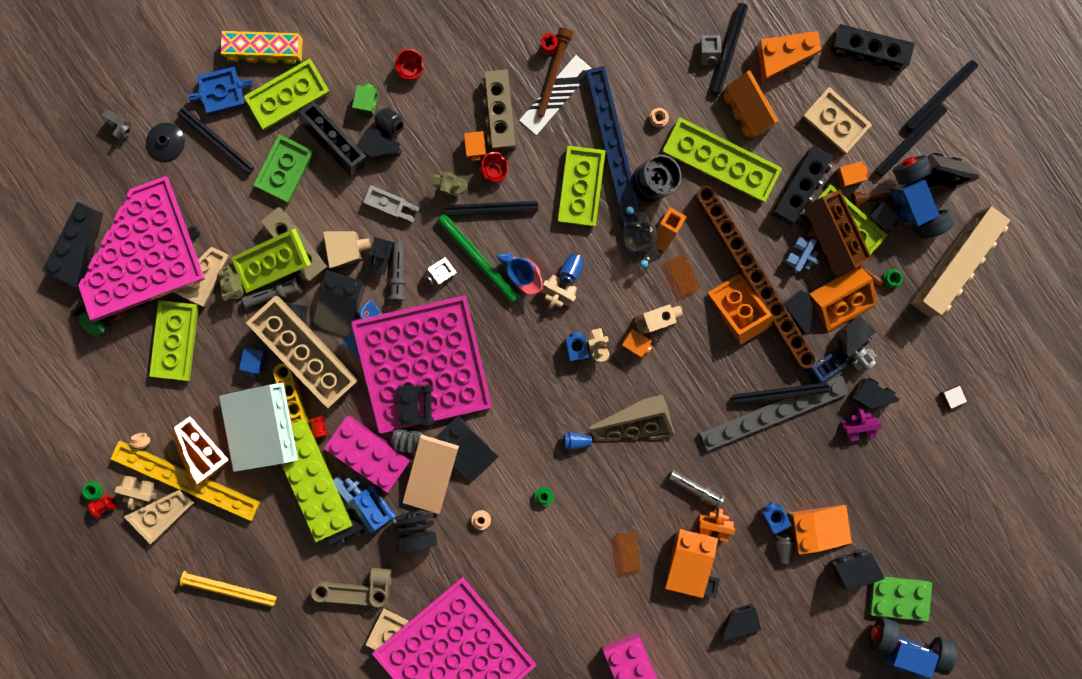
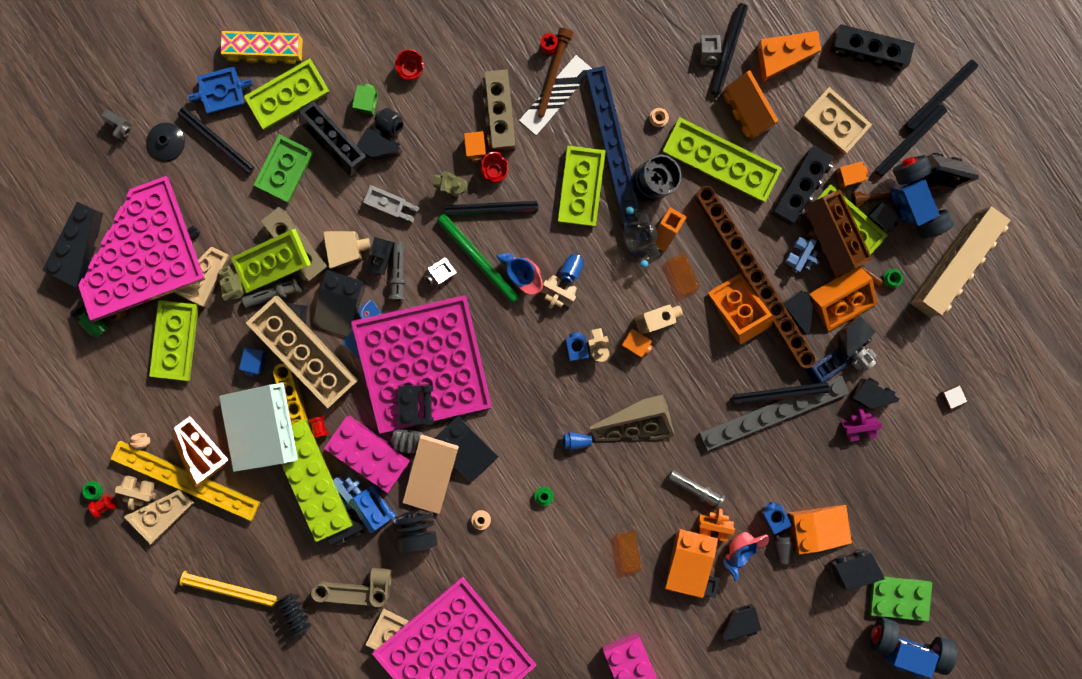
none -> black piece [274,593,311,638]
none -> hair [723,532,769,582]

